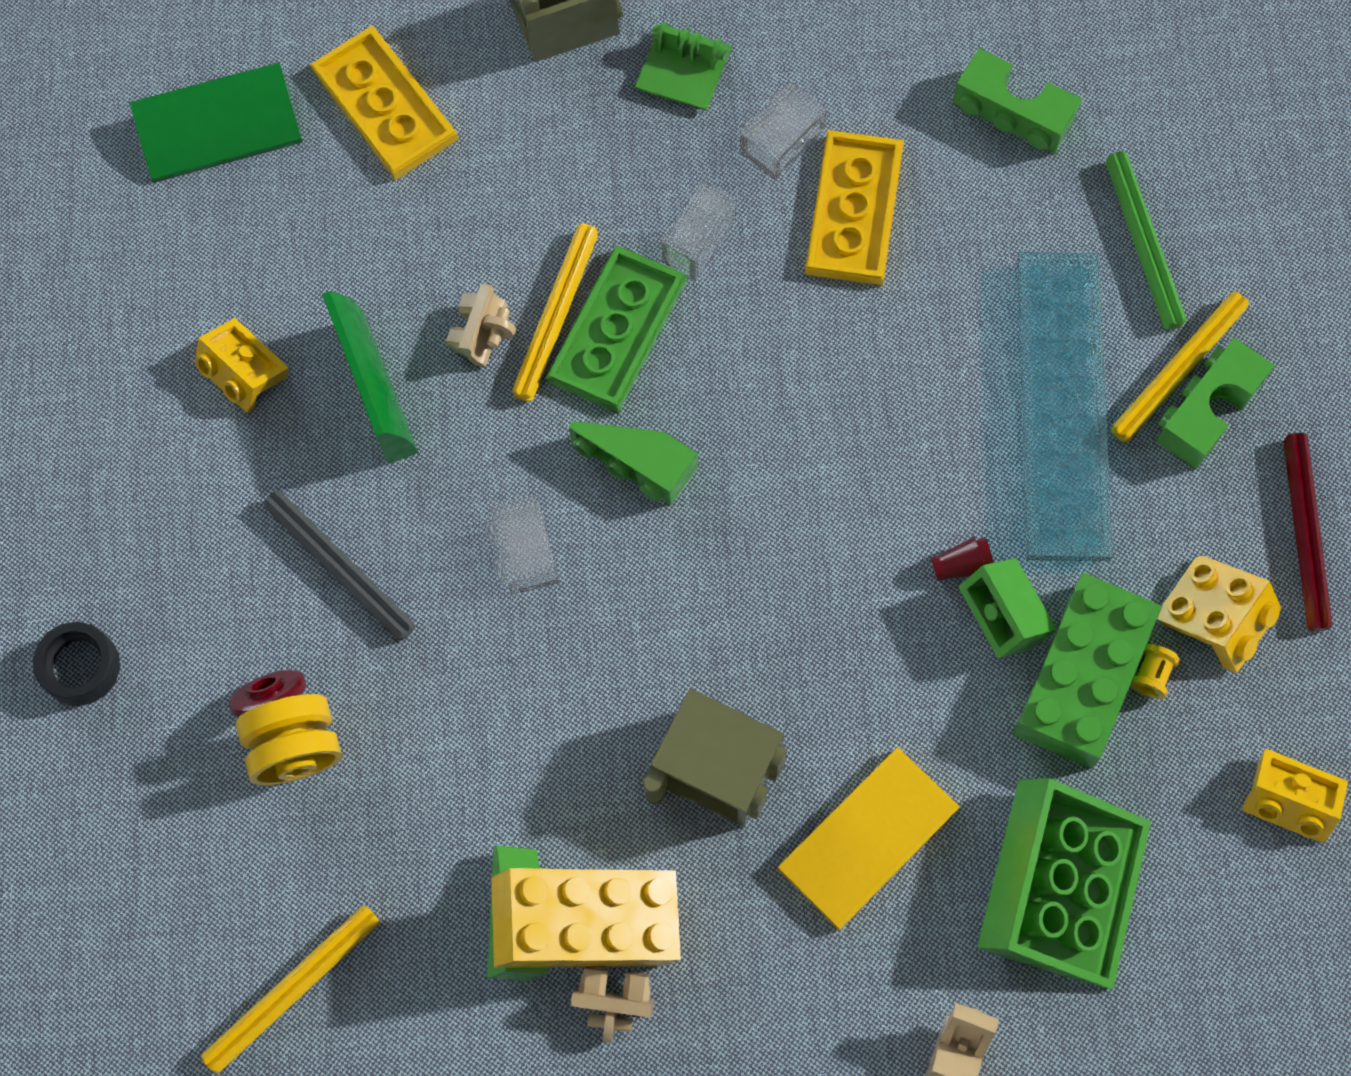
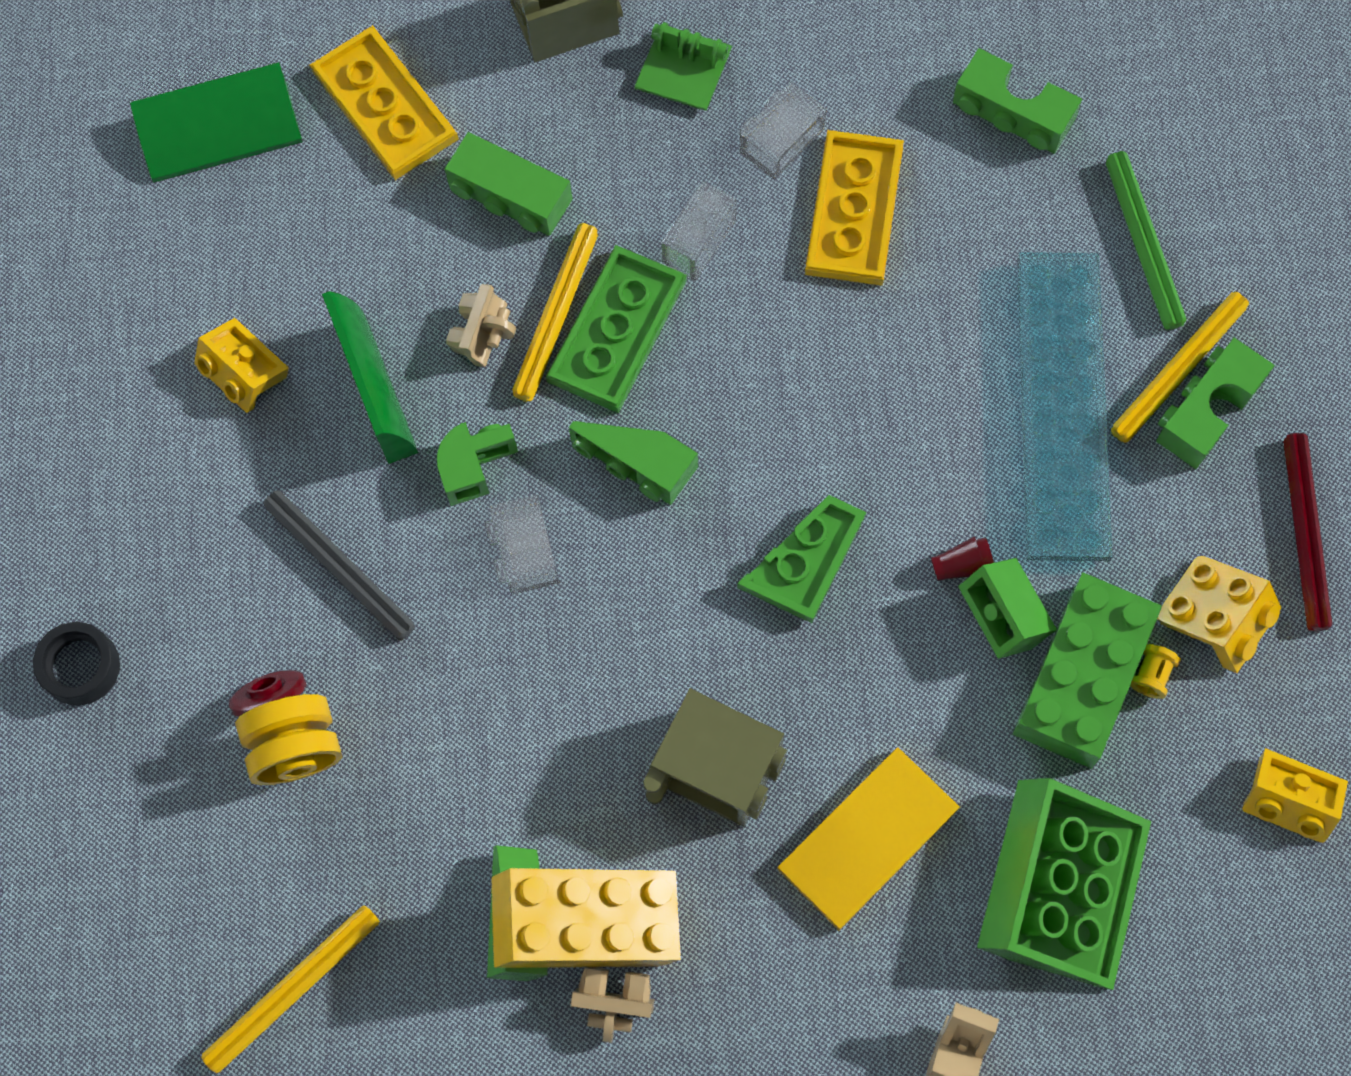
none -> bright green brick [437,422,518,506]
none -> bright green brick [445,132,573,236]
none -> bright green wing [737,495,866,623]

